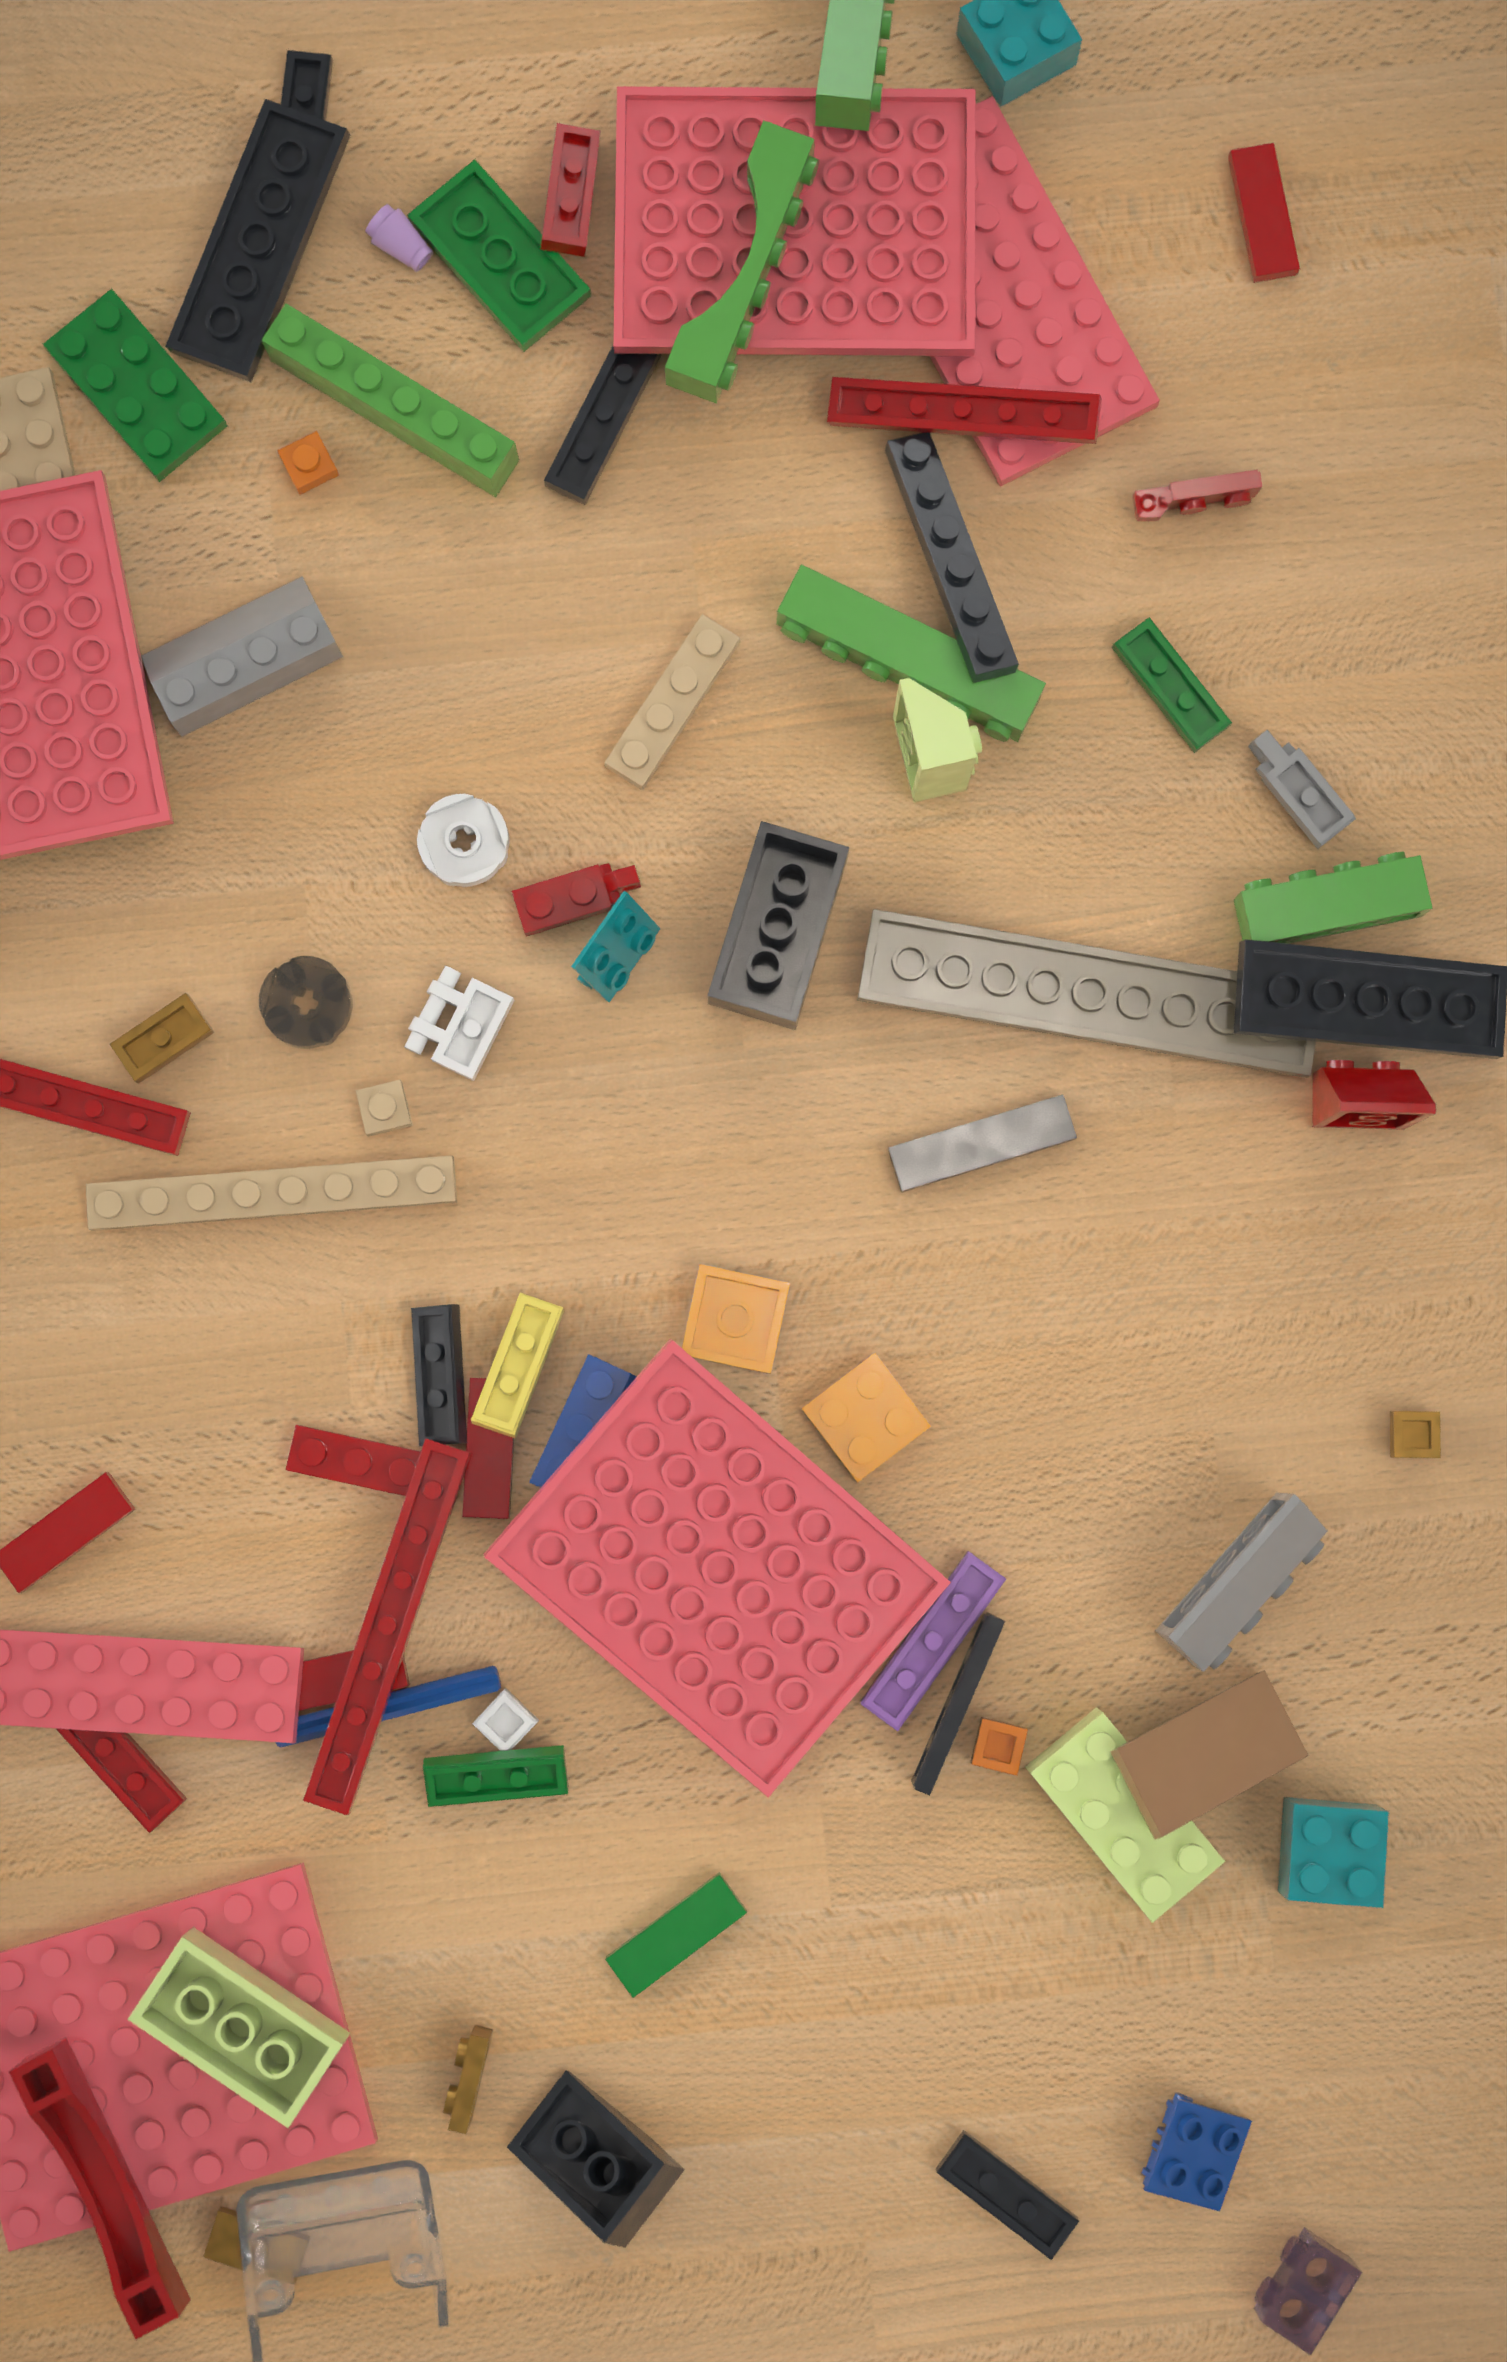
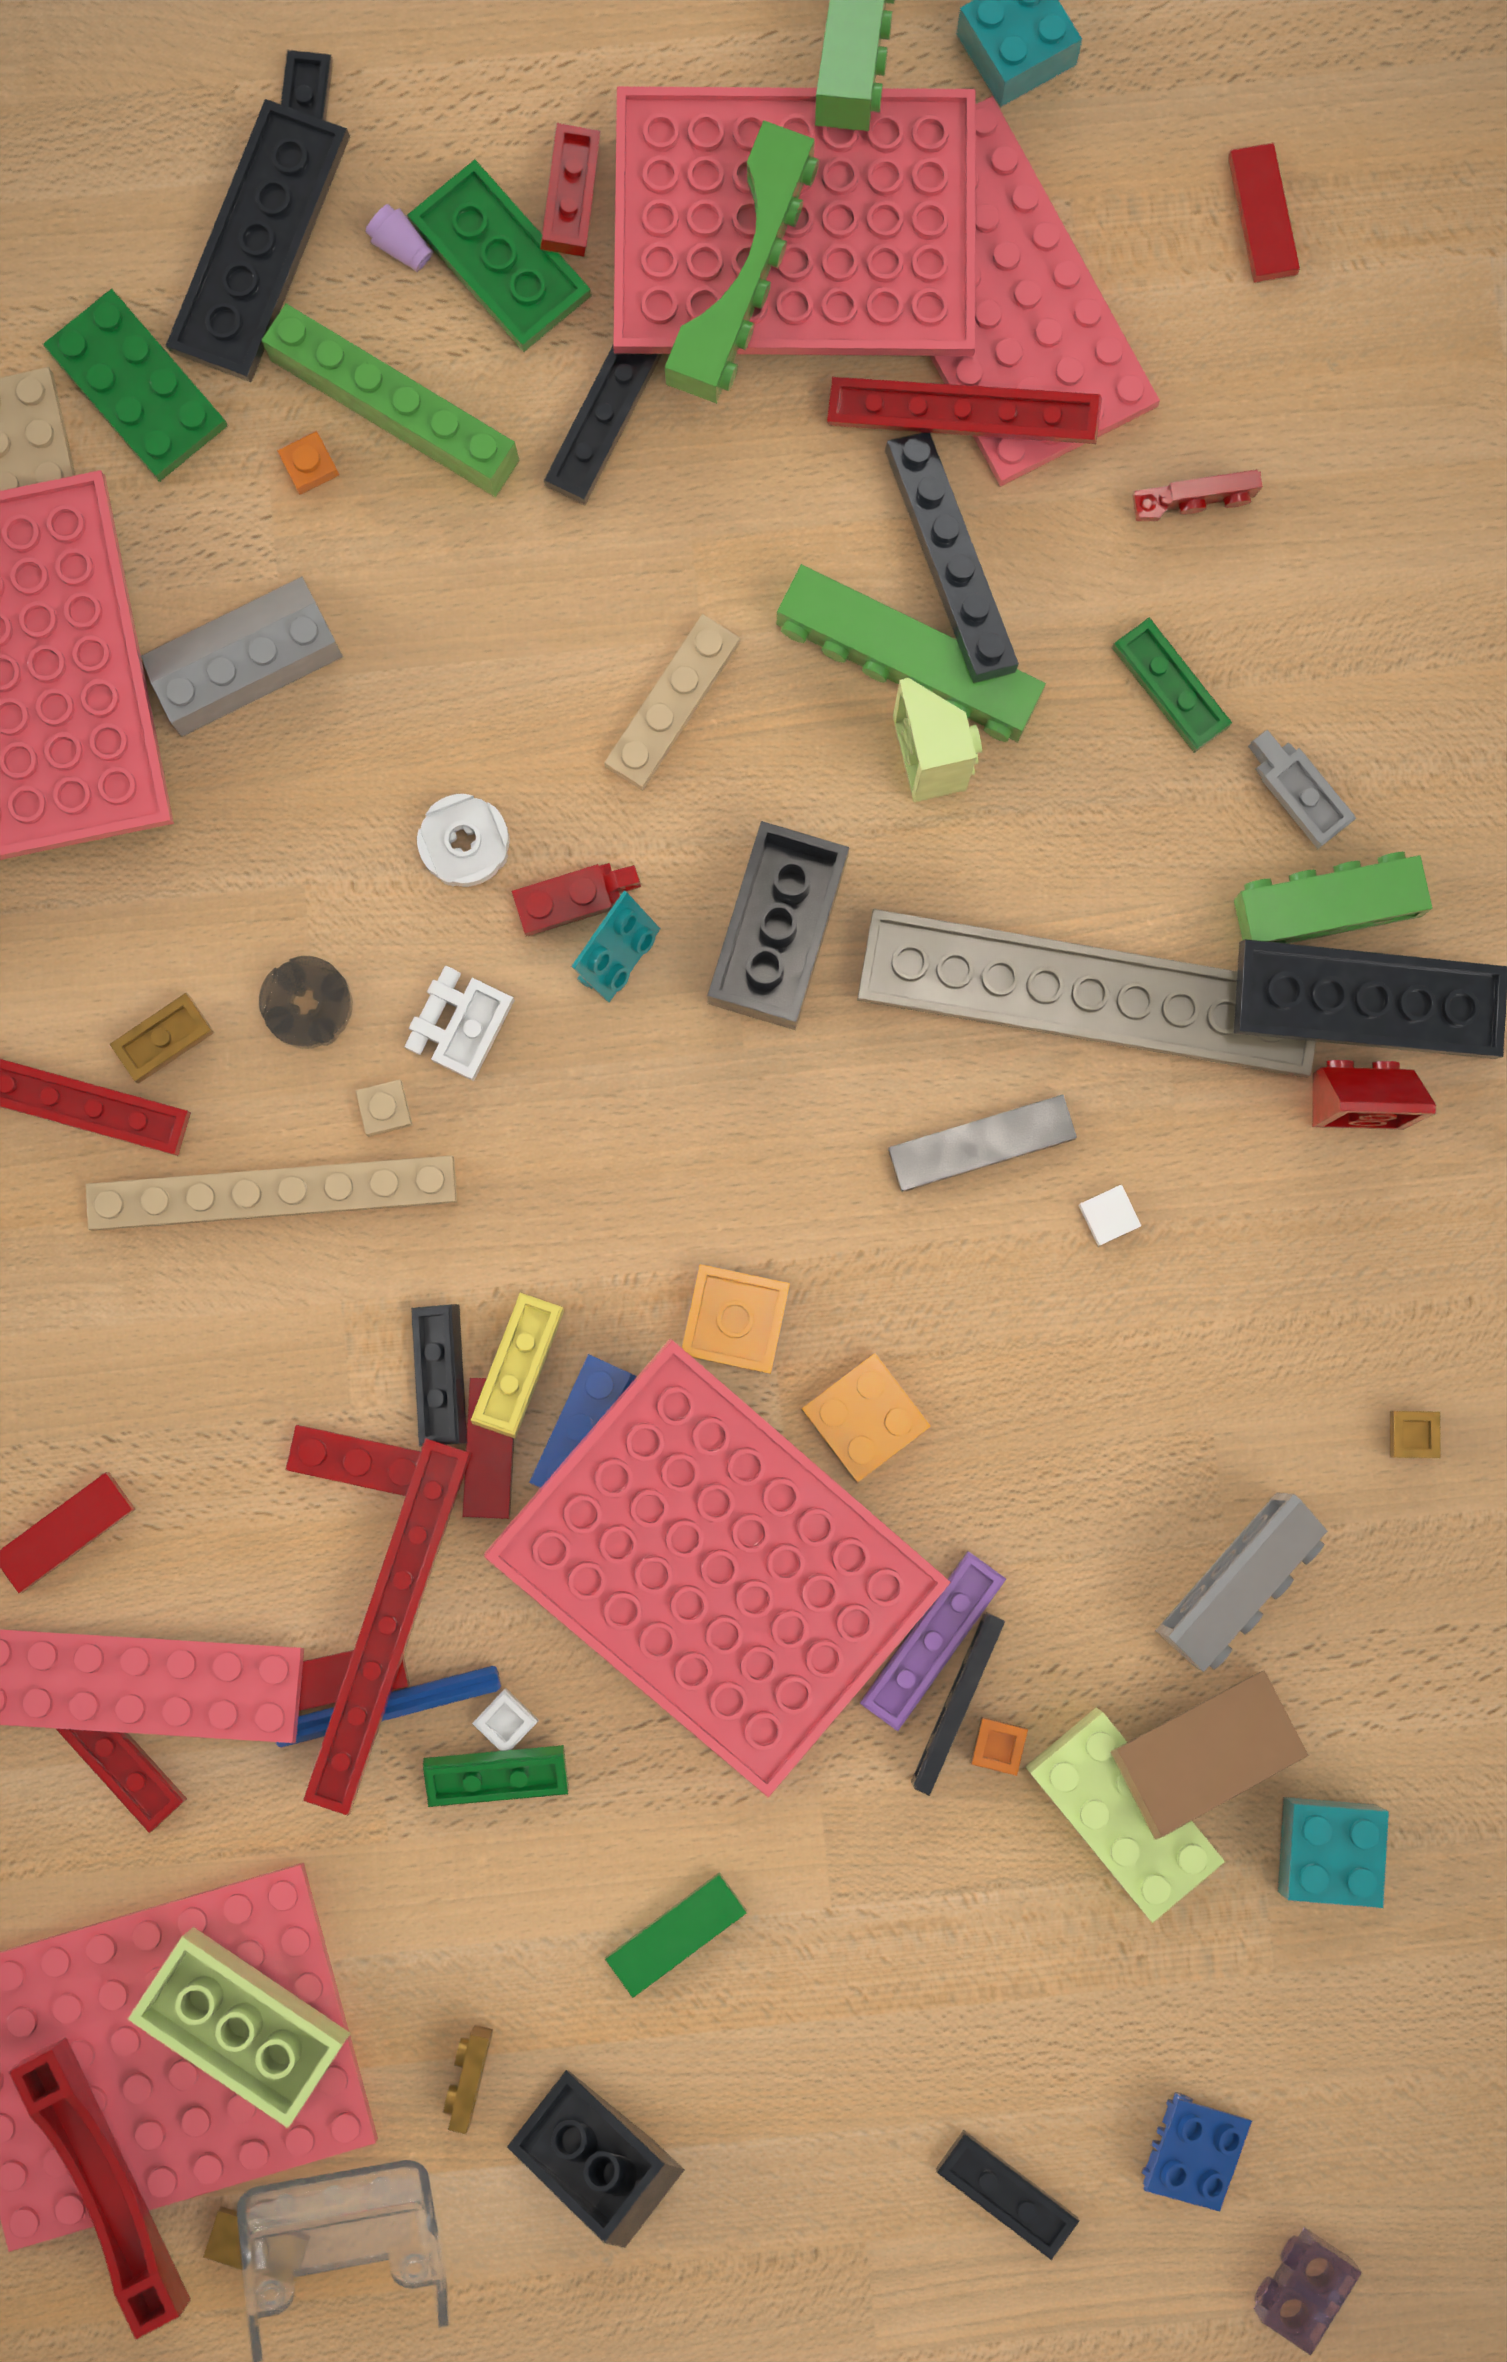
none -> white tile [1079,1185,1141,1246]

